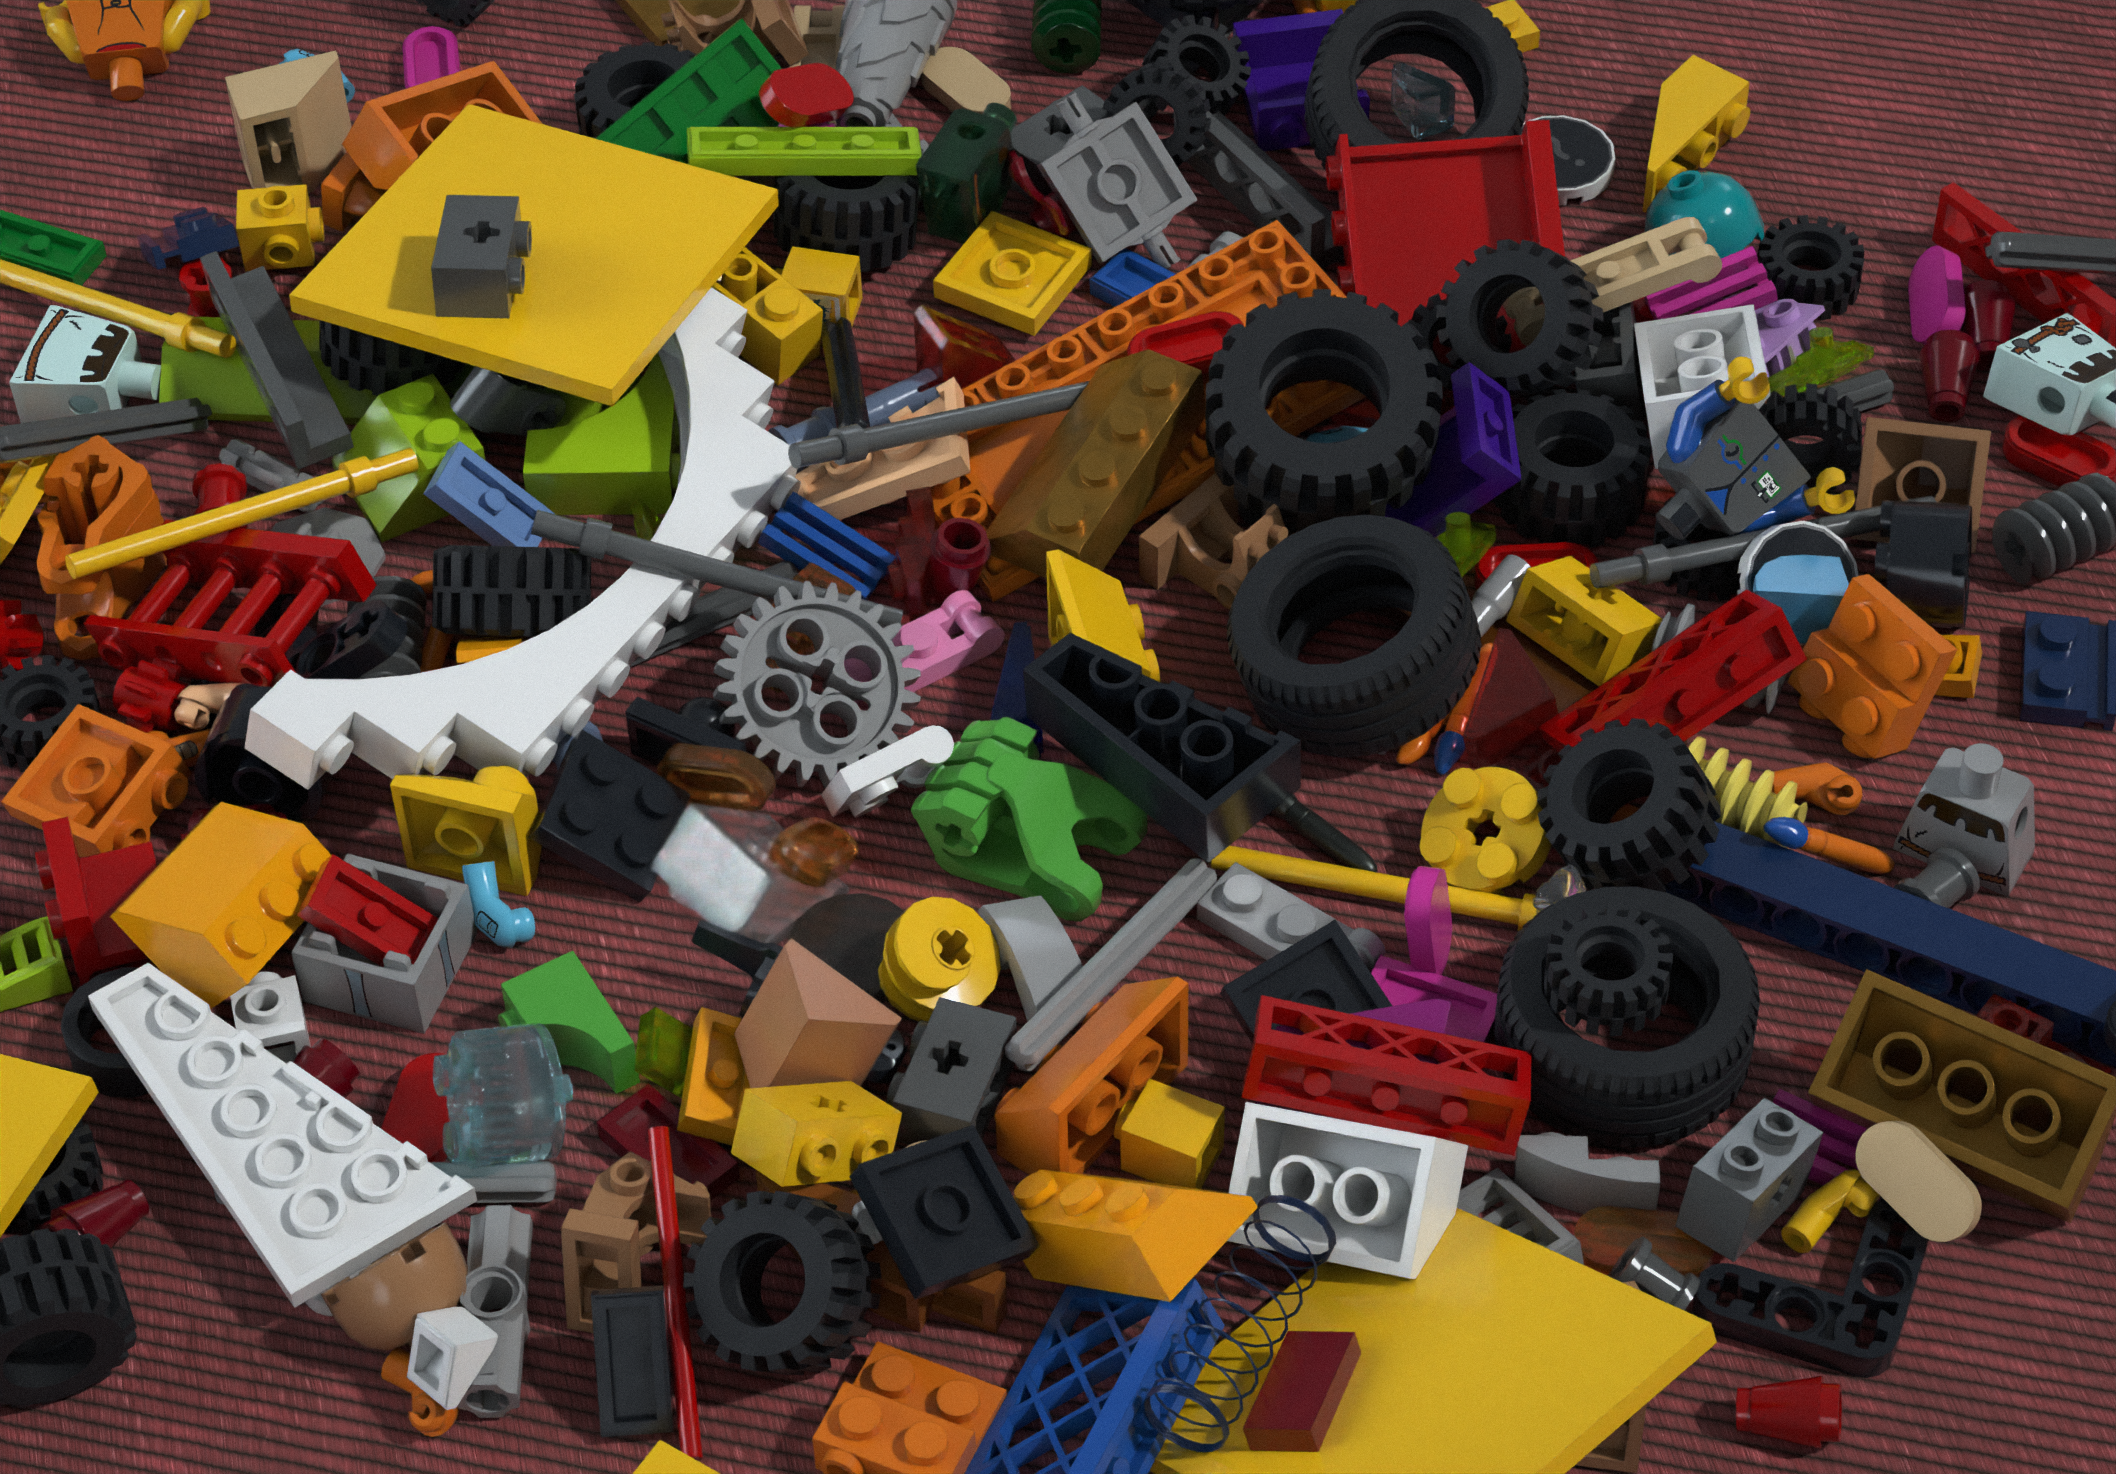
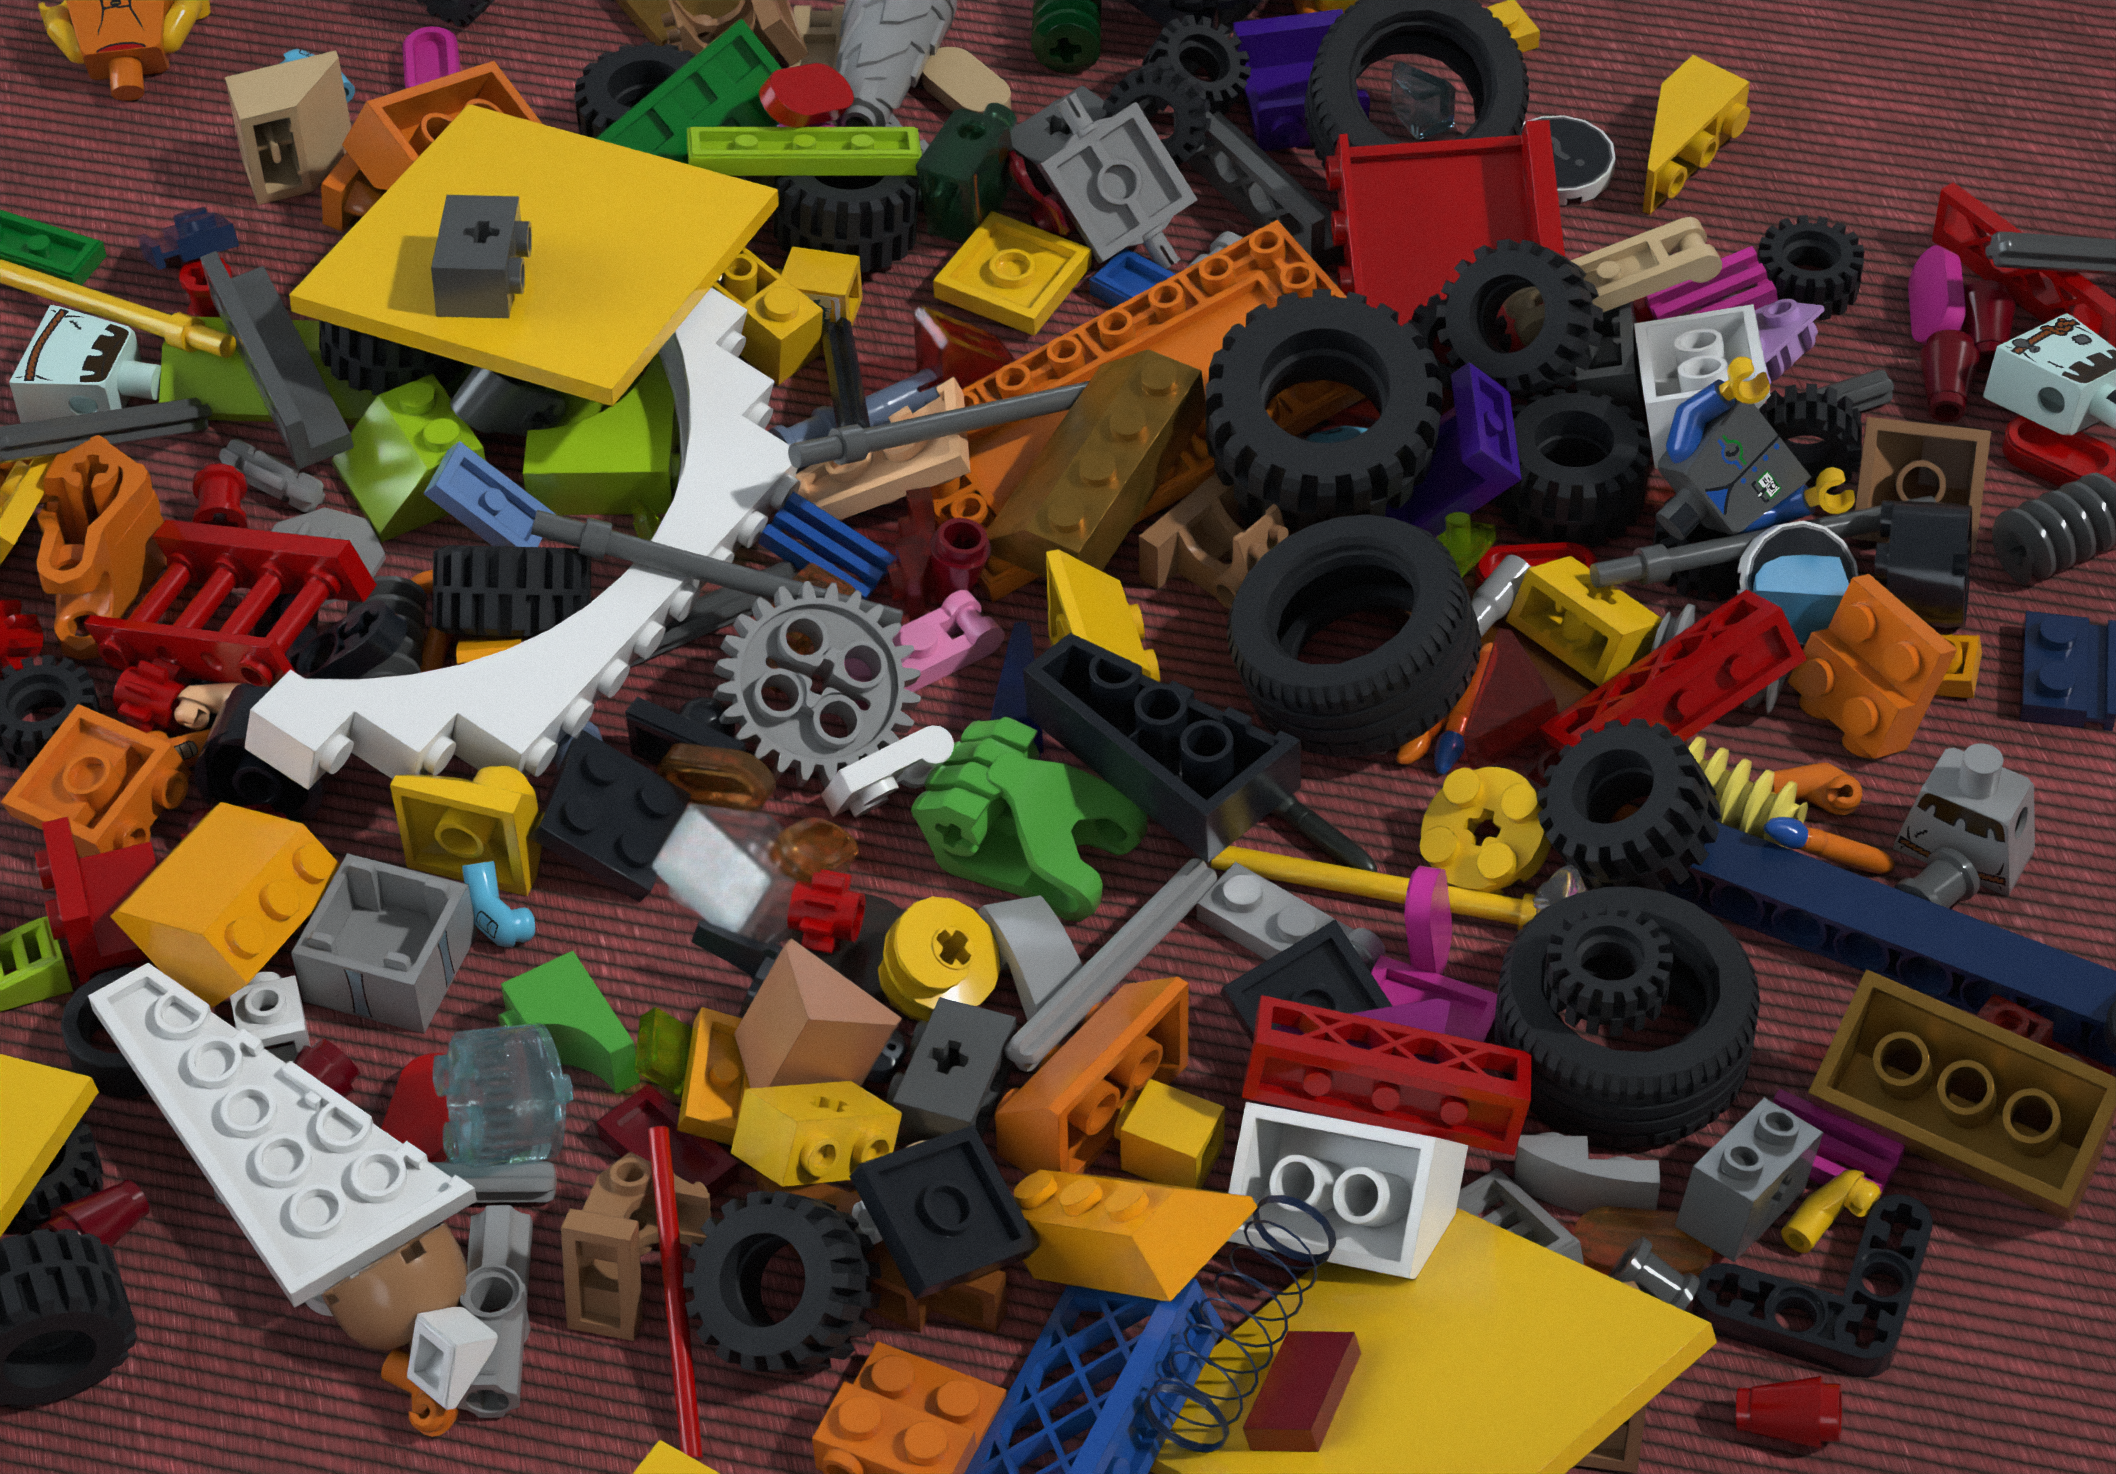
yellow bar [65,448,419,579] -> none
yellow brick [236,184,324,272] -> none
red plate [297,854,439,967] -> none
black tile [591,1285,674,1437] -> none
red tile [1127,311,1244,375] -> none
teal cylinder [1645,170,1765,259] -> none
clear neon green piece [1768,327,1874,396] -> none
tan tile [1855,1121,1982,1242] -> none
none -> red gear [787,869,866,954]

